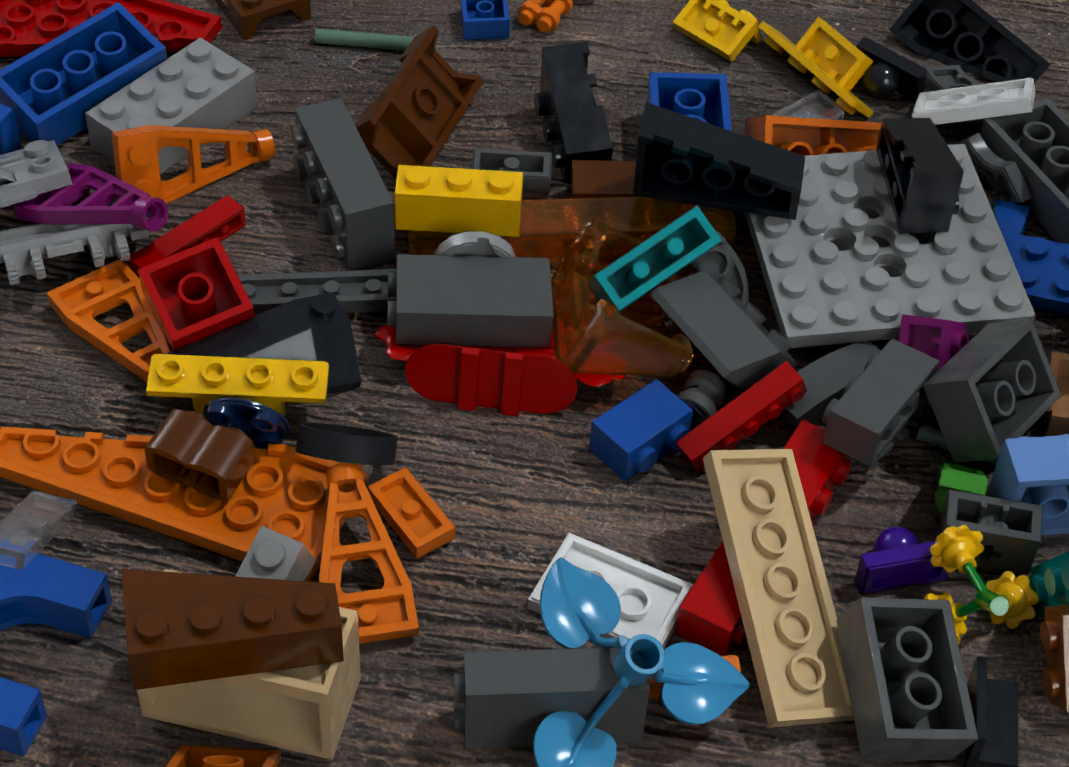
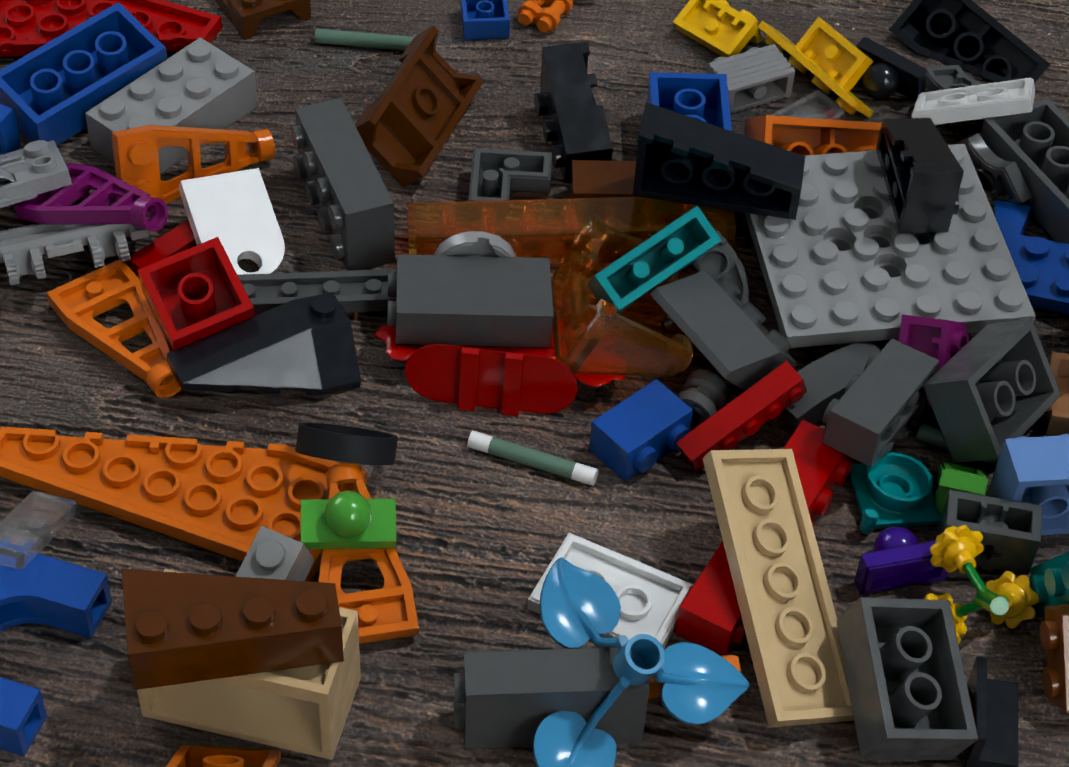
reddish brown brick [145,409,254,500] -> none
yellow bracket [146,354,329,417] -> none
dark blue dish [203,398,291,449] -> none
orange plate [367,467,456,559] -> none
yellow slope [395,165,524,237] -> none
none -> white tile [178,168,285,275]
none -> bright green tile [301,490,396,549]
none -> sand green bar [467,430,598,486]
none -> light grey brick [706,44,795,114]
none -> teal hat [848,452,941,535]

